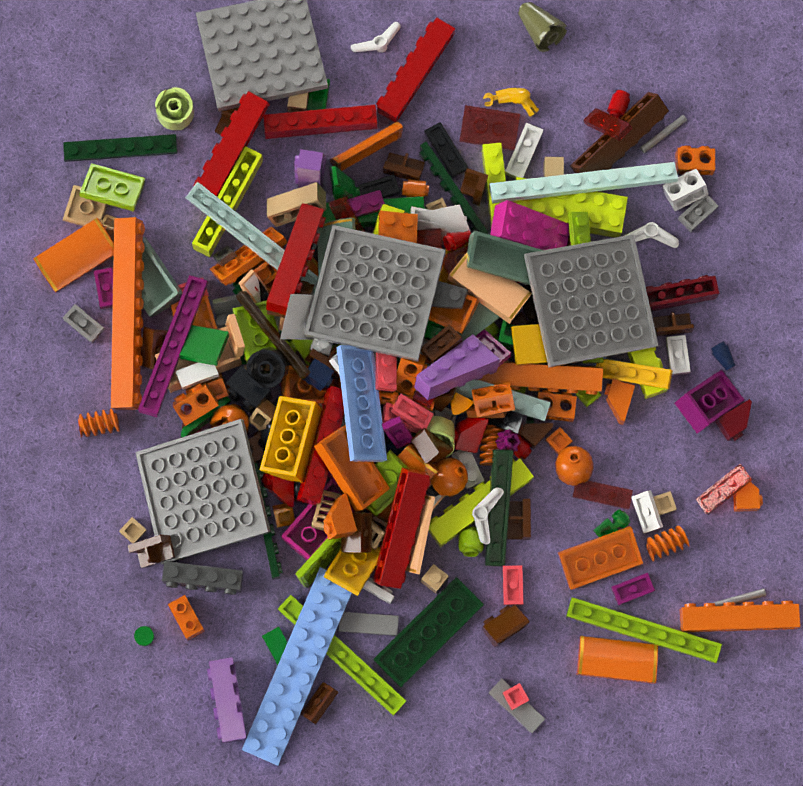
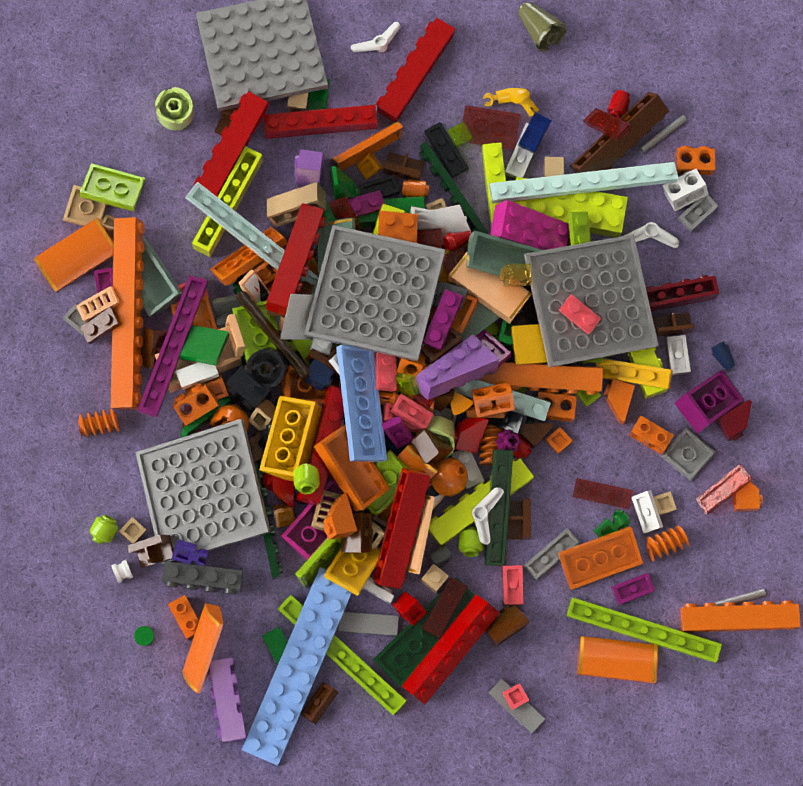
dark green plate [63,134,177,162] -> none
flat silver tile [212,246,237,267] -> none
reddish brown panel [460,168,488,206] -> none
orange cylinder [555,446,594,486] -> none
none -> light nougat slope [77,286,120,322]
none -> plate [80,307,121,344]
none -> lime head [89,514,118,545]
none -> white wheel [111,560,133,583]
none -> dark purple plate [171,539,209,566]
none -> orange slope [182,603,223,694]
none -> lime head [293,463,320,494]
none -> light orange slope [356,153,383,180]
none -> red brick [392,592,427,626]
none -> clear neon green tile [396,373,419,395]
none -> red brick [402,594,499,705]
none -> clear red tile [422,577,468,638]
none -> magenta plate [423,289,464,350]
none -> dark grey brick [428,545,452,568]
none -> clear neon green tile [447,121,473,148]
none -> clear yellow brick [500,264,532,287]
none -> clear blue tile [518,112,552,154]
none -> light grey tile [524,528,580,580]
none -> coral plate [558,294,601,334]
none -> orange brick [629,416,674,455]
none -> light grey tile [661,428,715,481]

